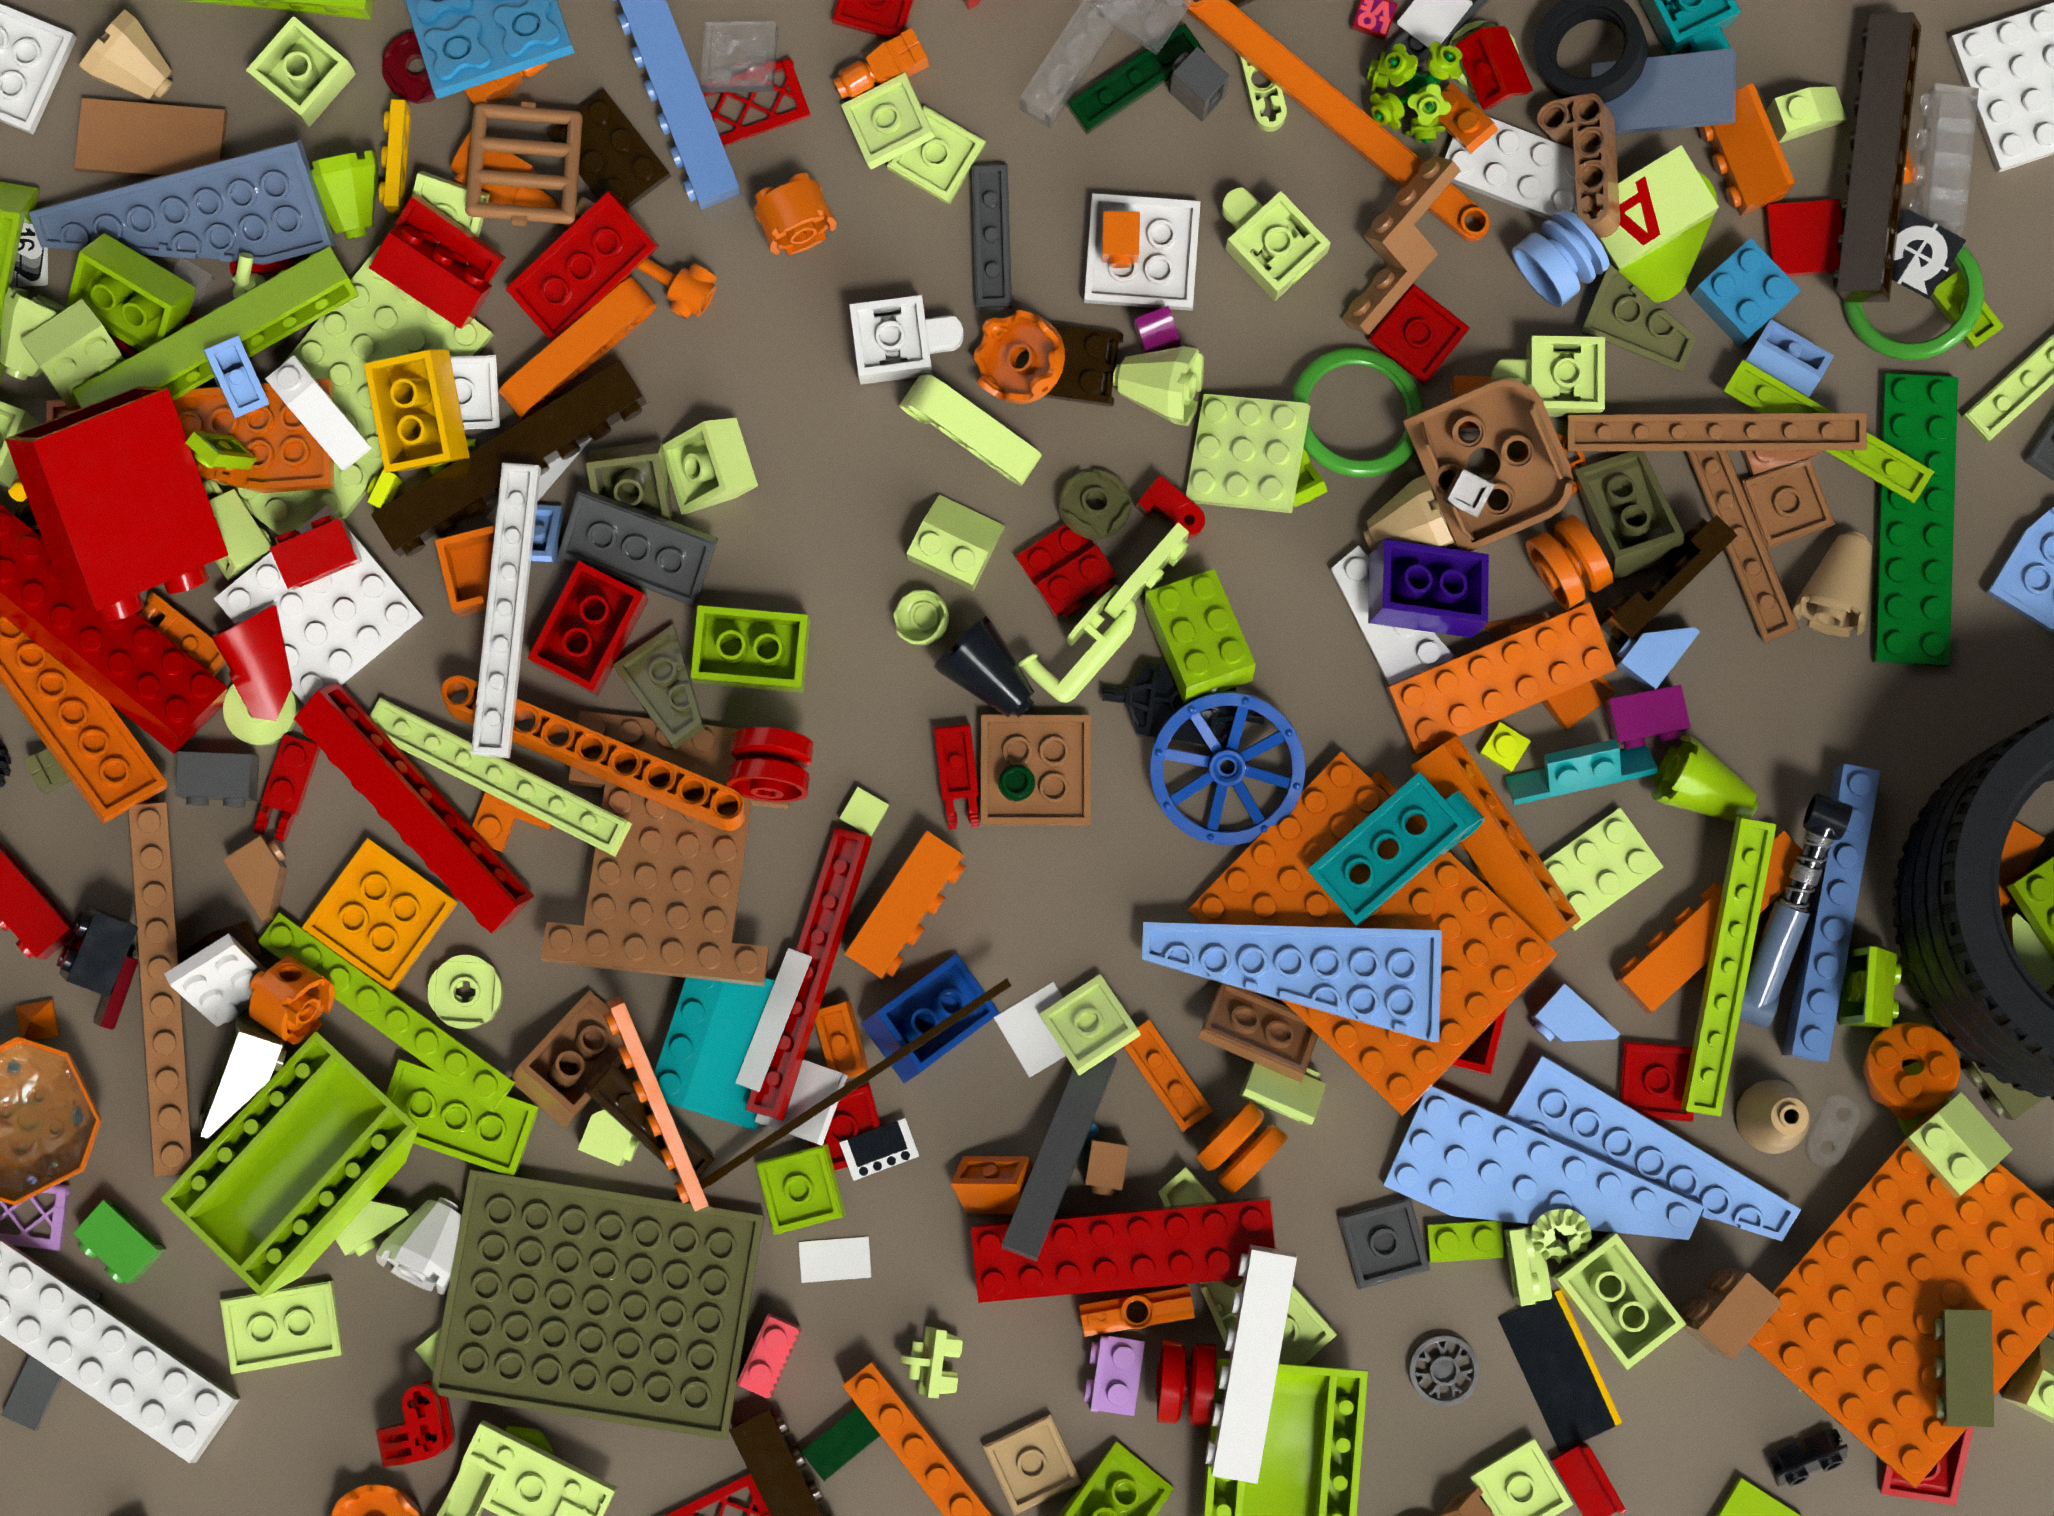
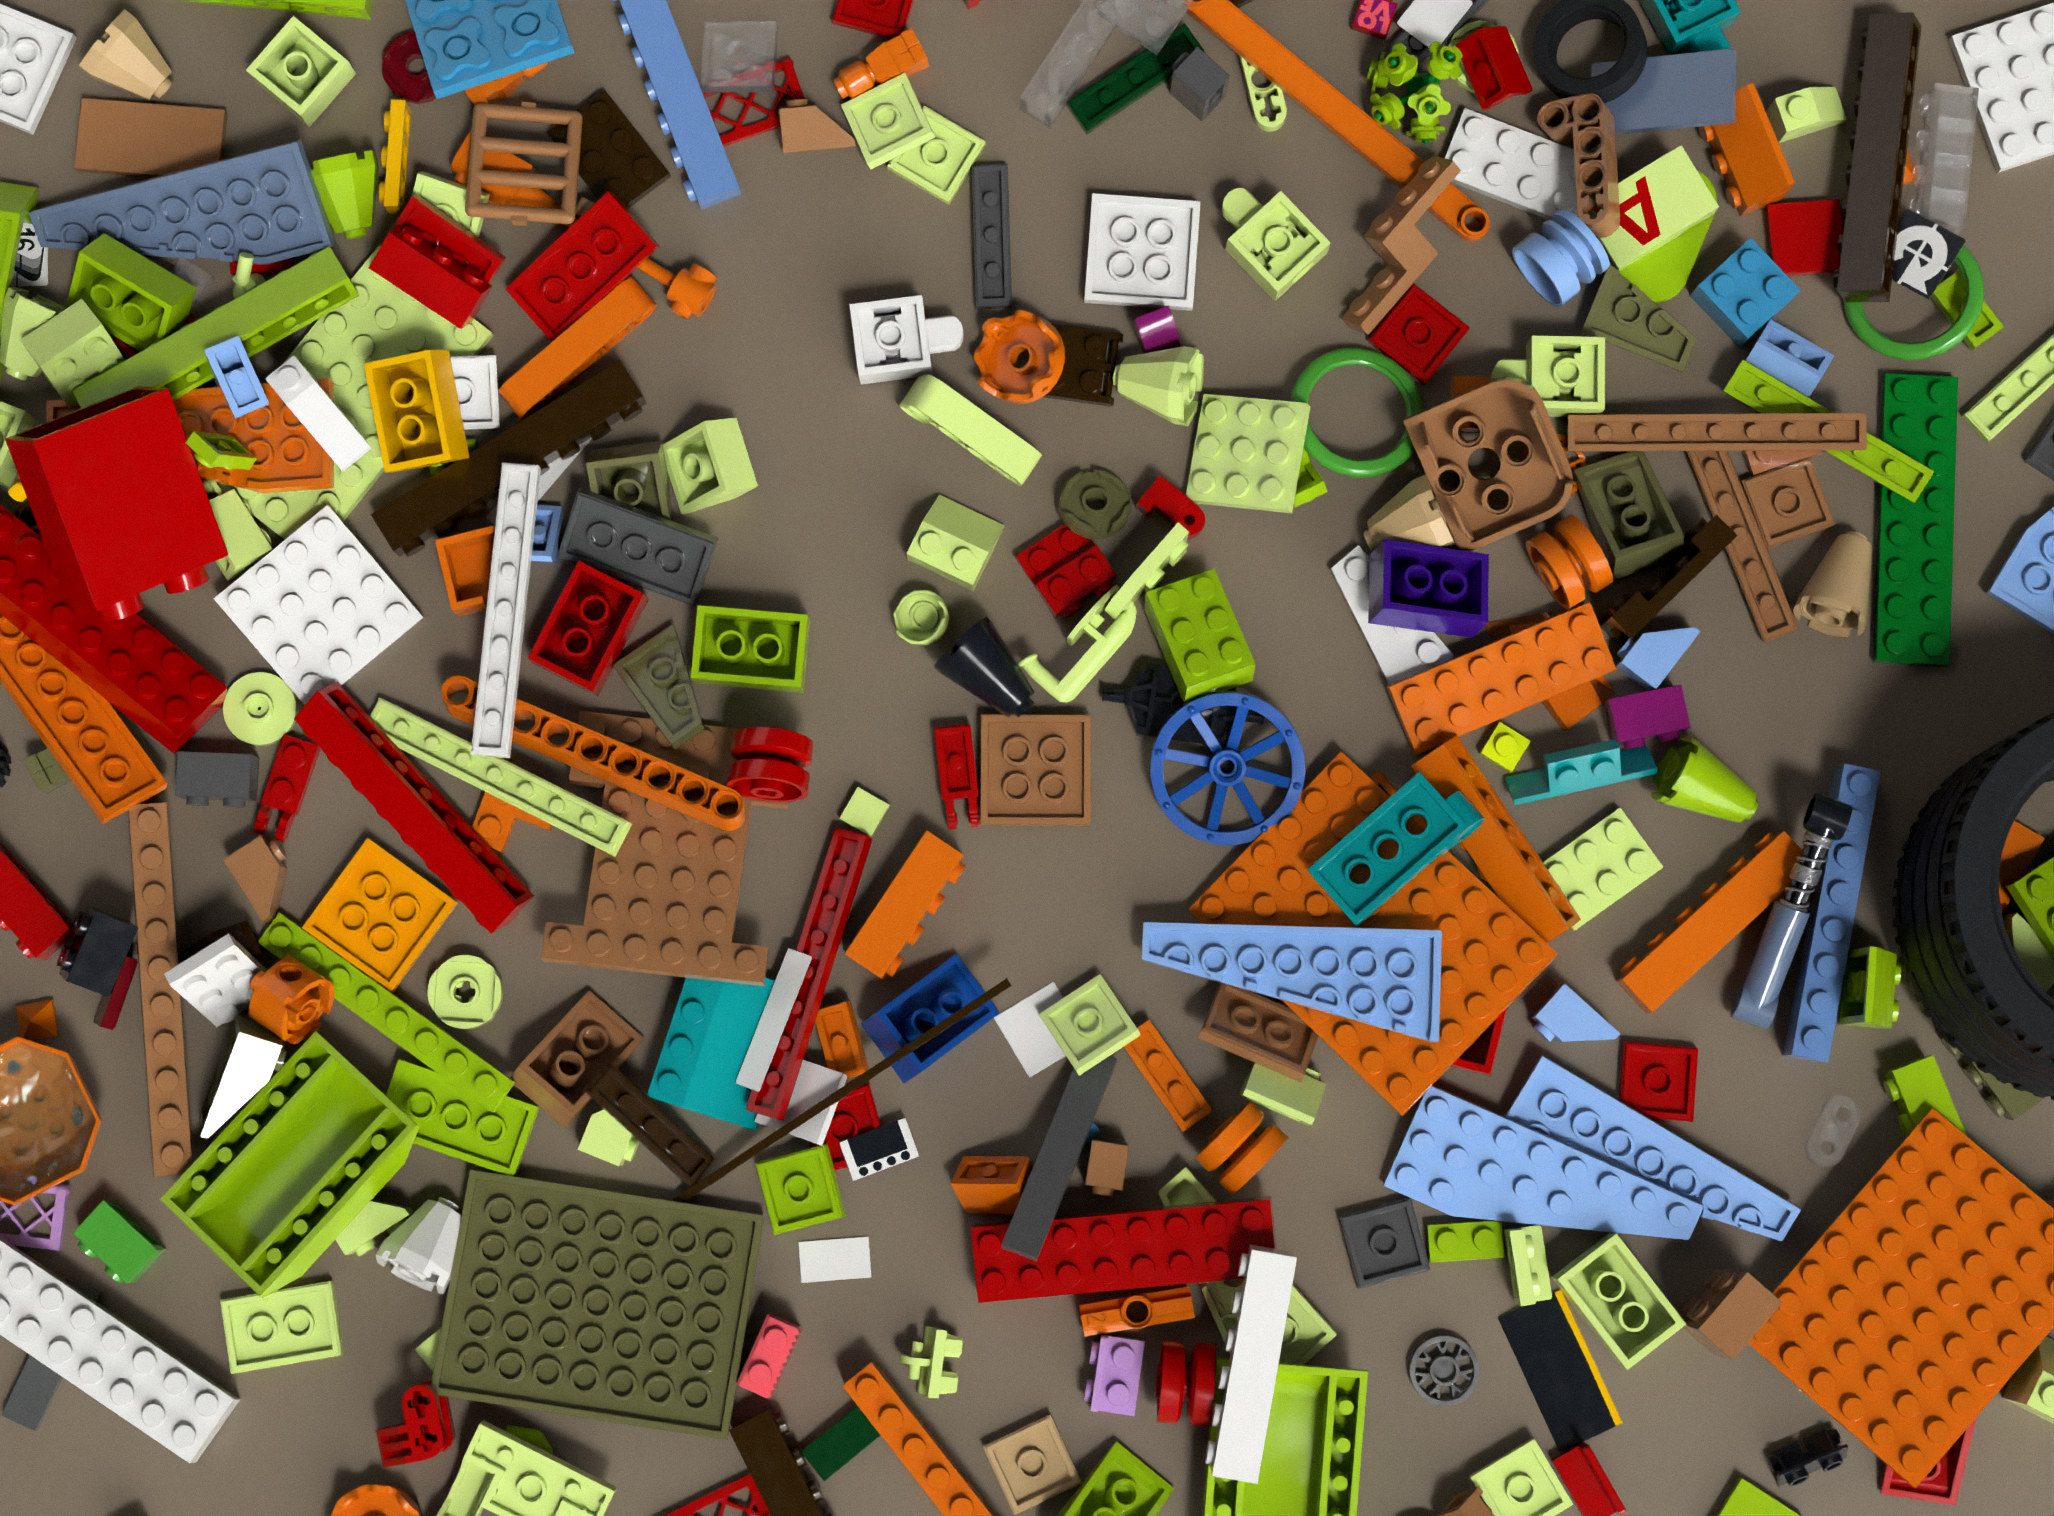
orange plate [136,591,226,677] -> none
red panel [211,605,293,722] -> none
red brick [269,515,363,590] -> none
neon yellow plate [367,469,402,510] -> none
plate [604,996,709,1211] -> none
orange brick [754,173,837,255] -> none
dark green plate [998,764,1035,802] -> none
orange brick [1102,211,1140,268] -> none
orange plate [1437,82,1498,154] -> none
plate [1443,467,1495,518] -> none
yellowish green gear [1531,1208,1592,1264] -> none
lime plate [1681,817,1777,1117] -> none
tan cone [1736,1080,1810,1154] -> none
orange plate [1862,1022,1960,1120] -> none
yellowish green slope [1903,1092,2013,1199] -> none
olive brick [1933,1309,1994,1427] -> none
none -> medium nougat slope [779,99,856,153]

